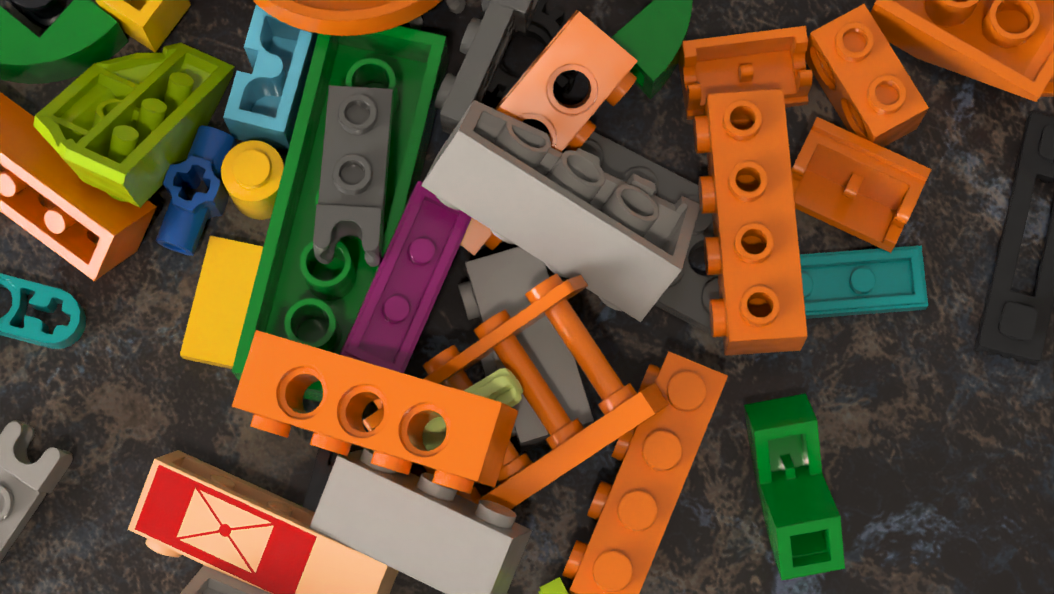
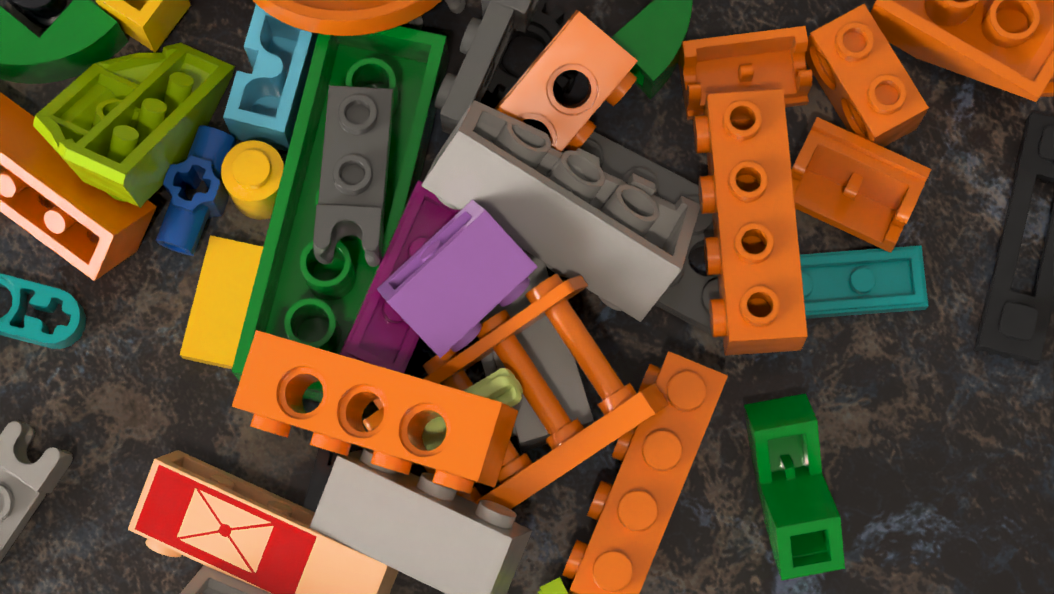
none -> medium lavender brick [377,199,537,358]

